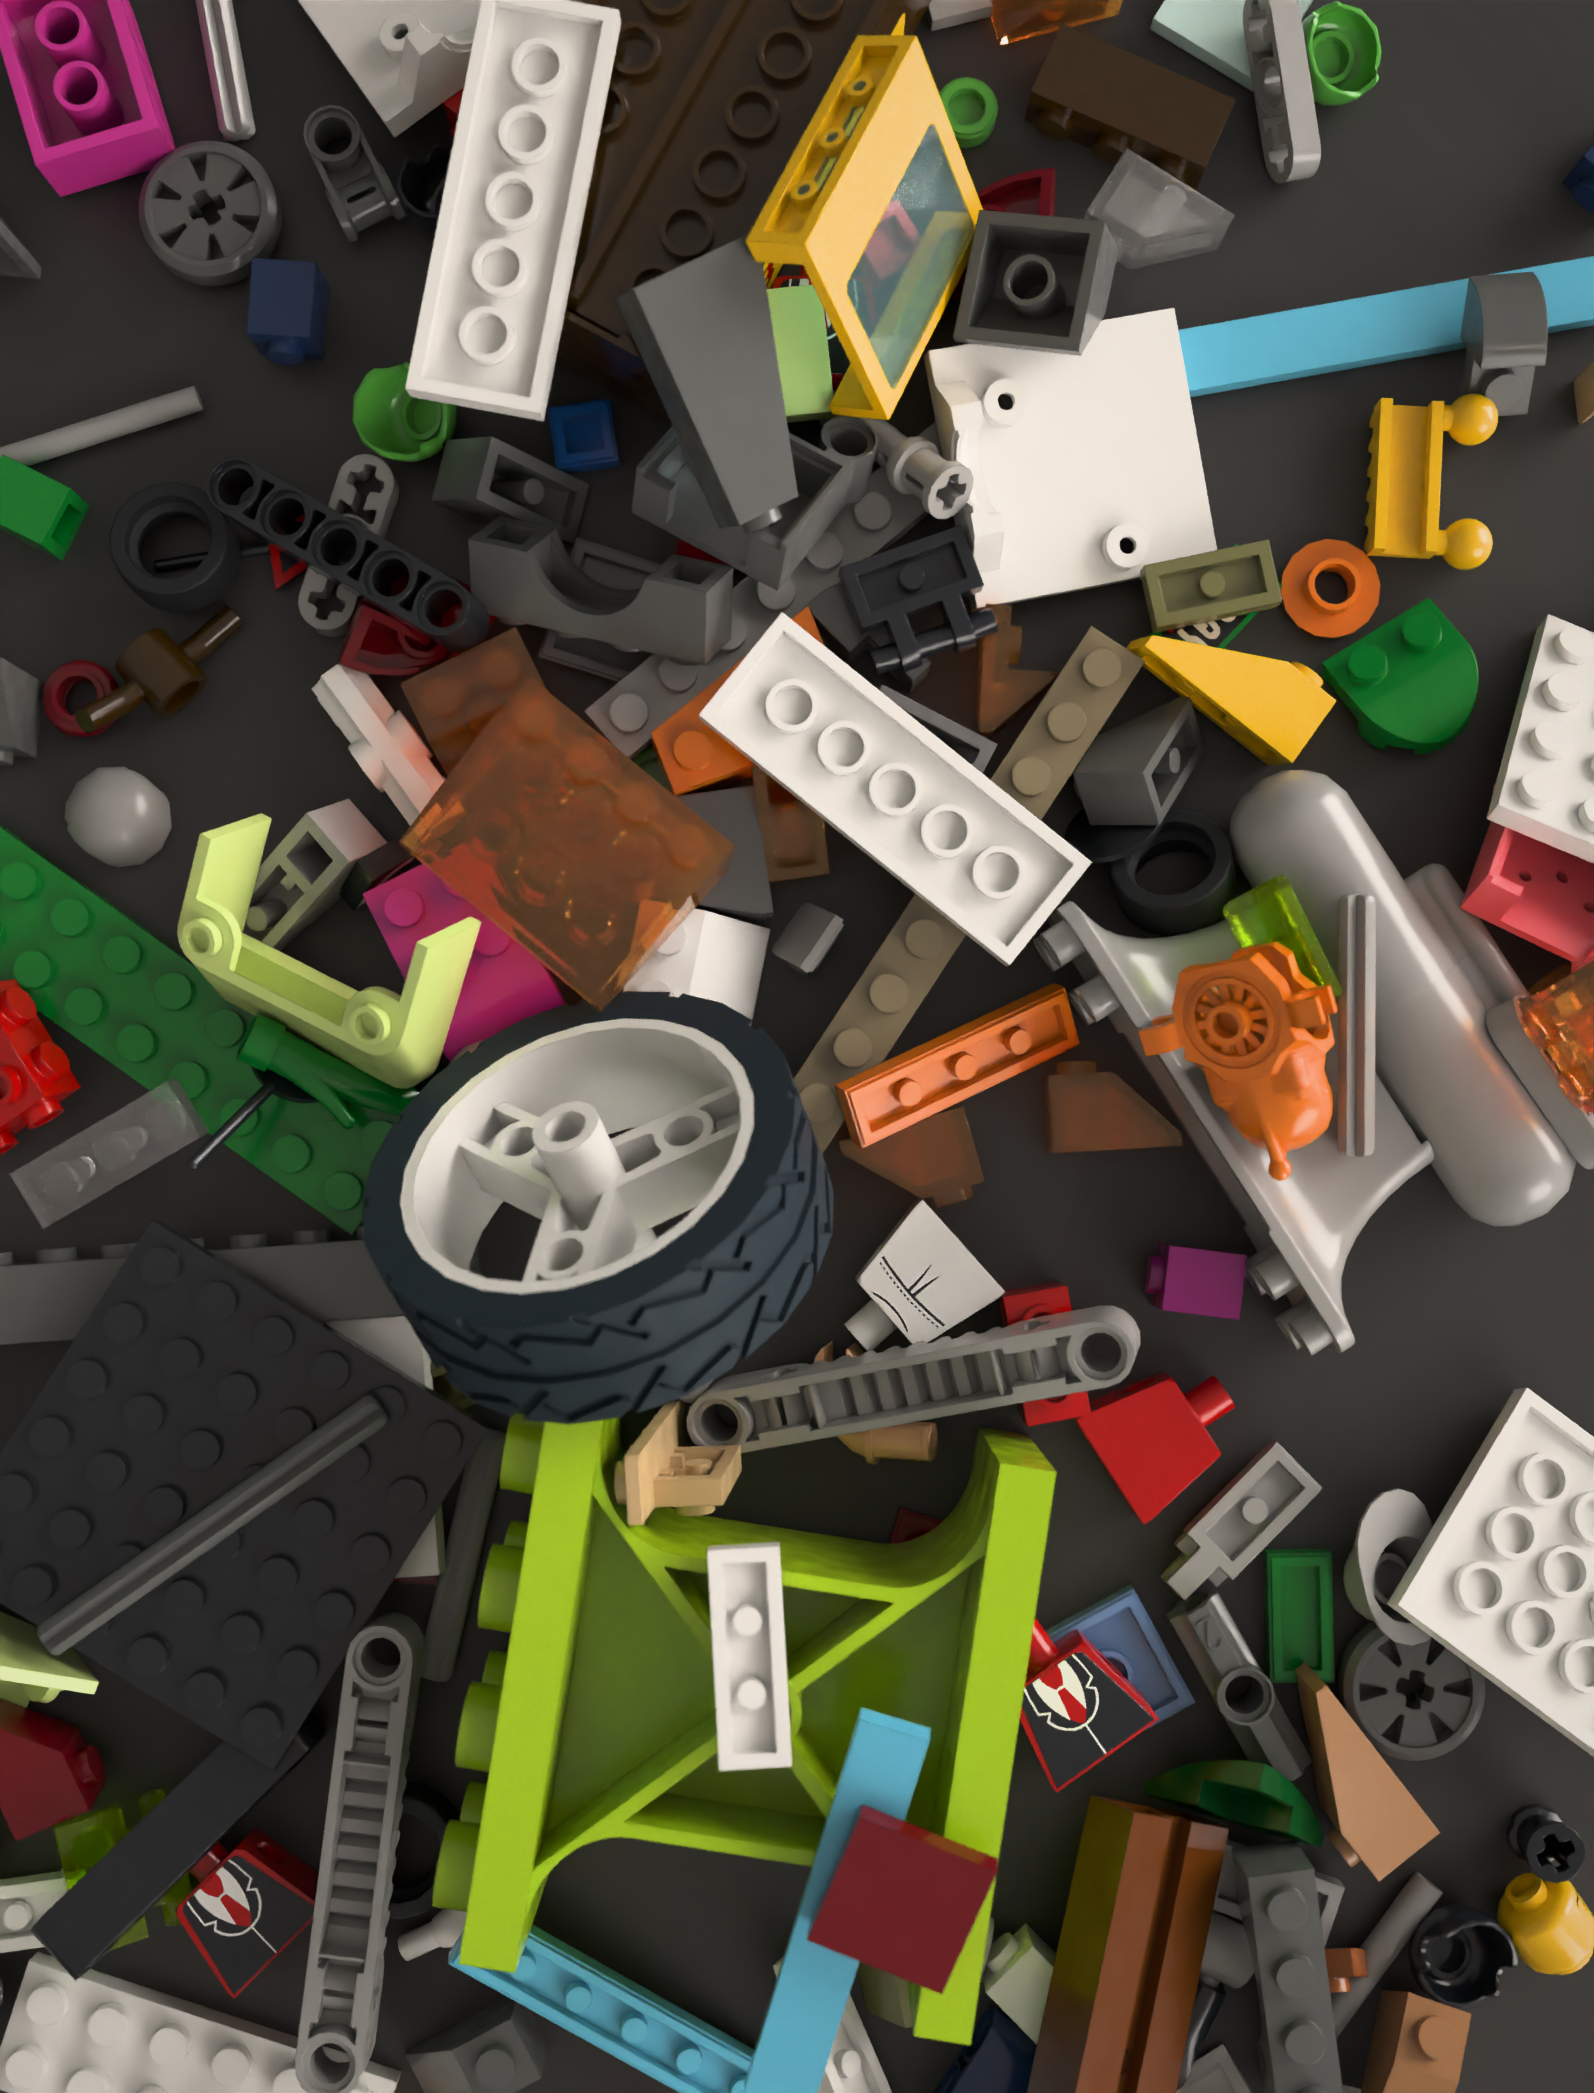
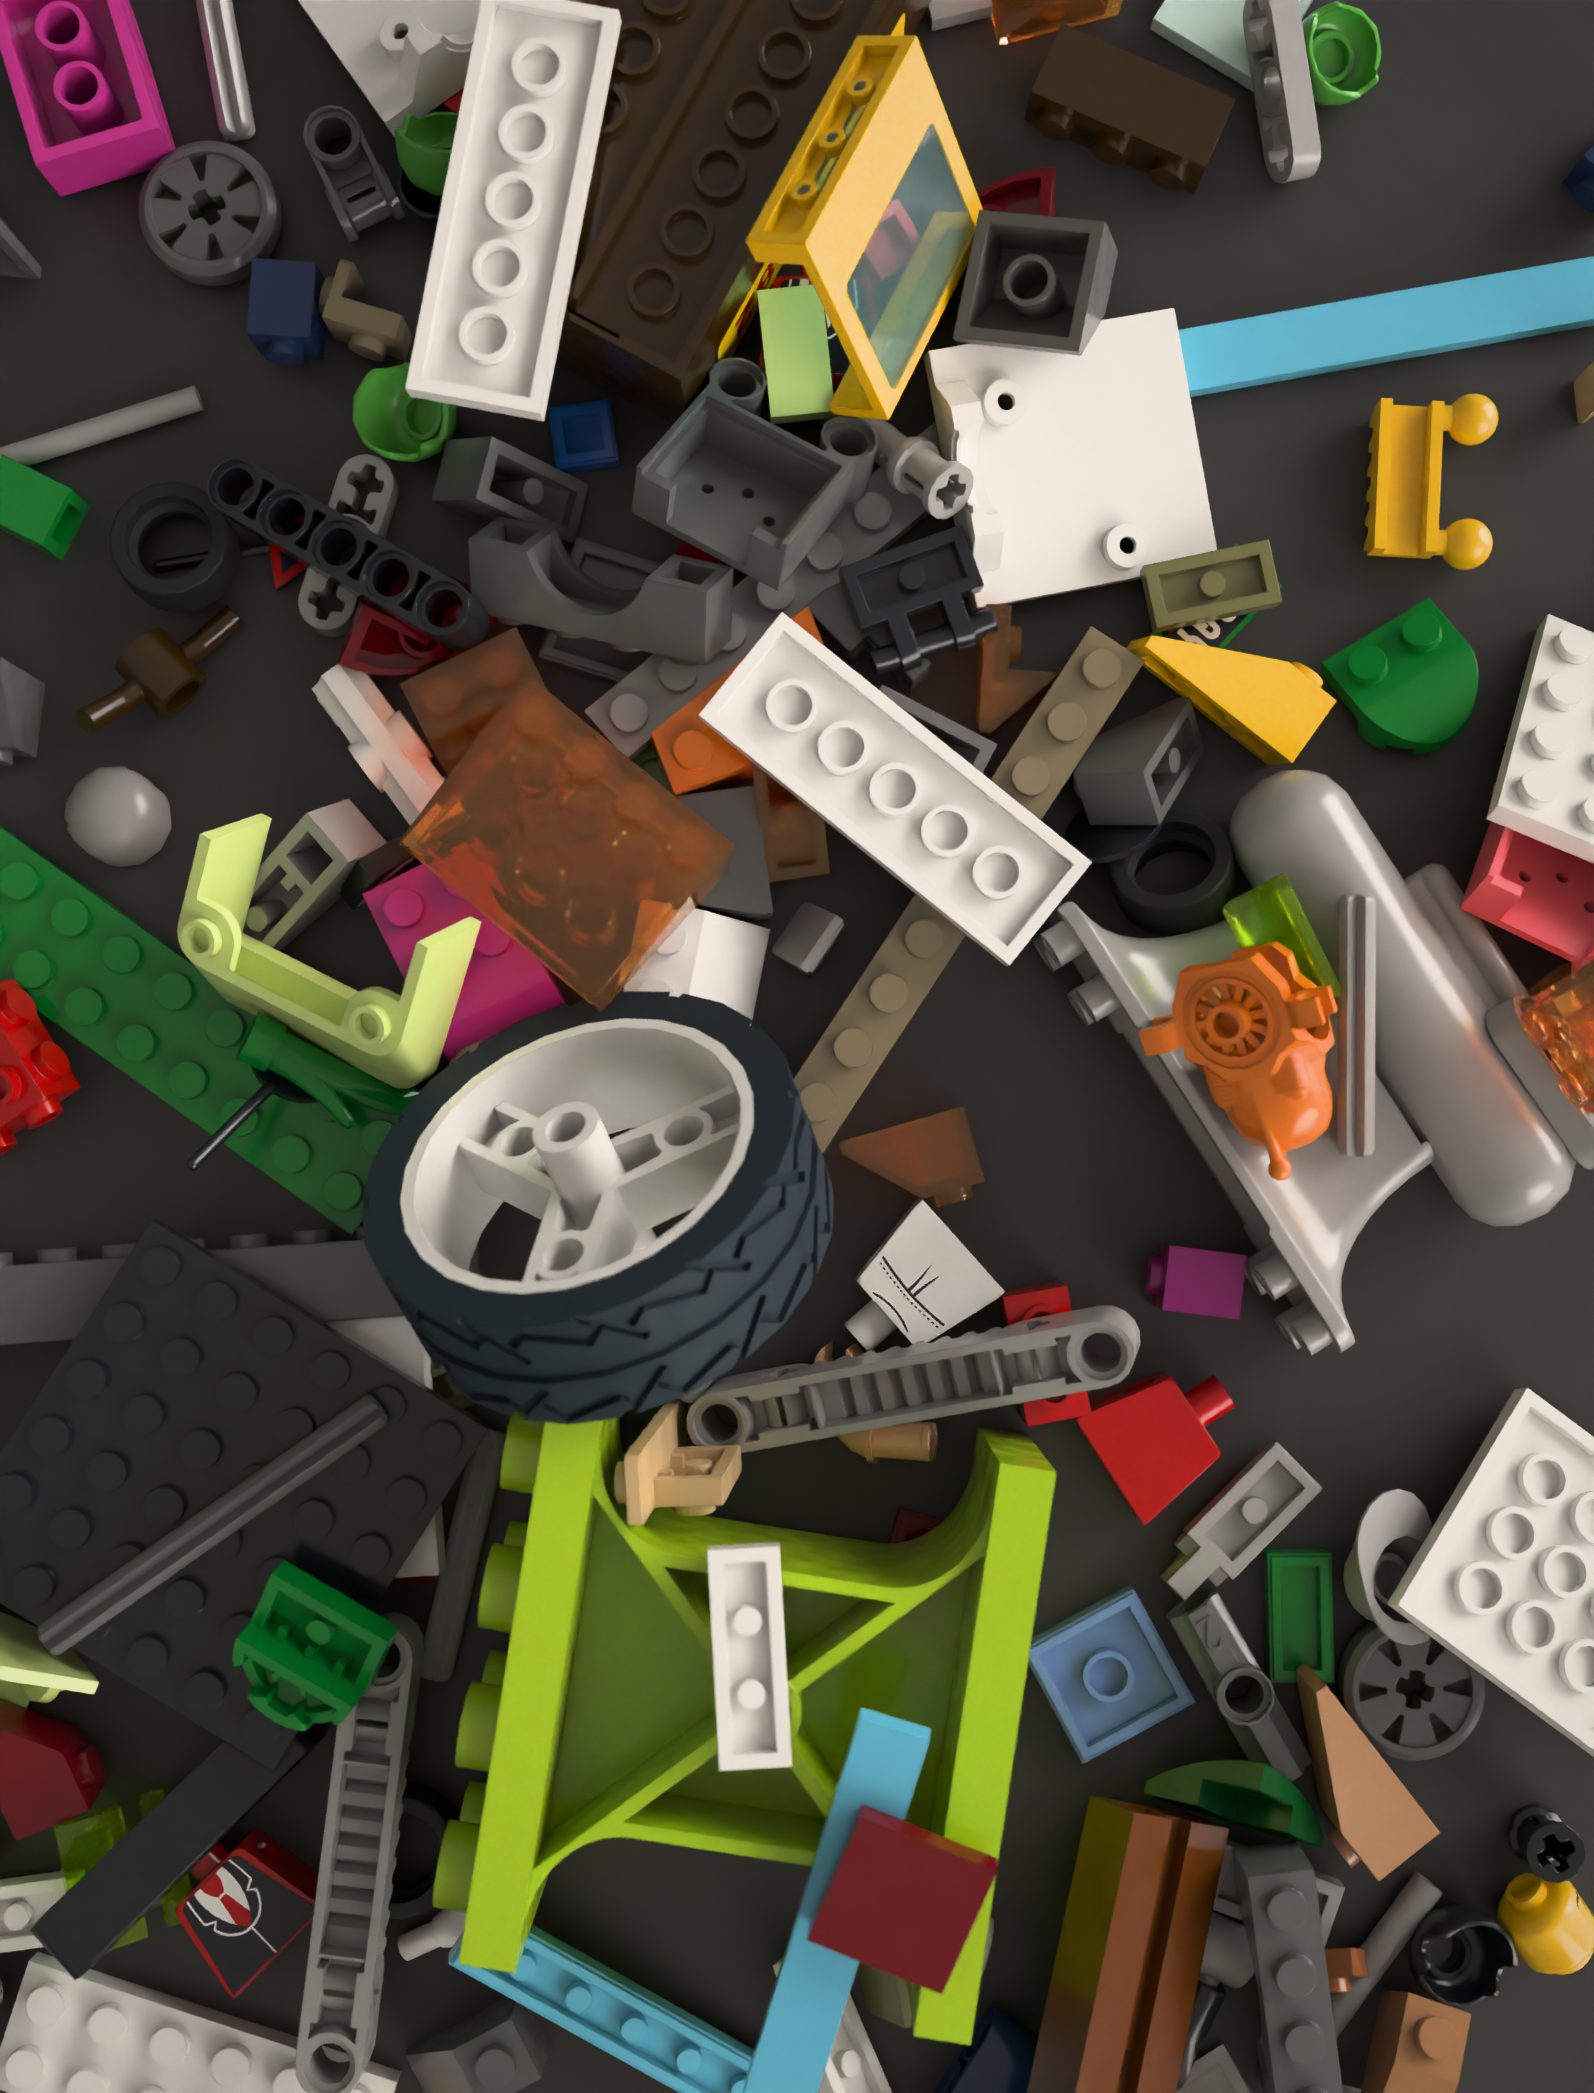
clear plate [9,1078,209,1229] -> none
dark red piece [42,660,119,738] -> none
dark grey slope [615,234,798,534] -> none
orange tile [835,983,1080,1149] -> none
bright green tile [939,77,998,148] -> none
white brick [982,1923,1056,2044] -> none
torso [1020,1617,1159,1793] -> none
clear orange slope [1042,1060,1183,1153] -> none
clear slope [1084,148,1235,269] -> none
orange piece [1280,539,1381,638] -> none
dark grey brick [1460,272,1548,416] -> none
none -> green slope [233,1560,400,1731]
none -> dark tan bracket [319,259,413,361]
none -> bright green hair [394,112,459,196]

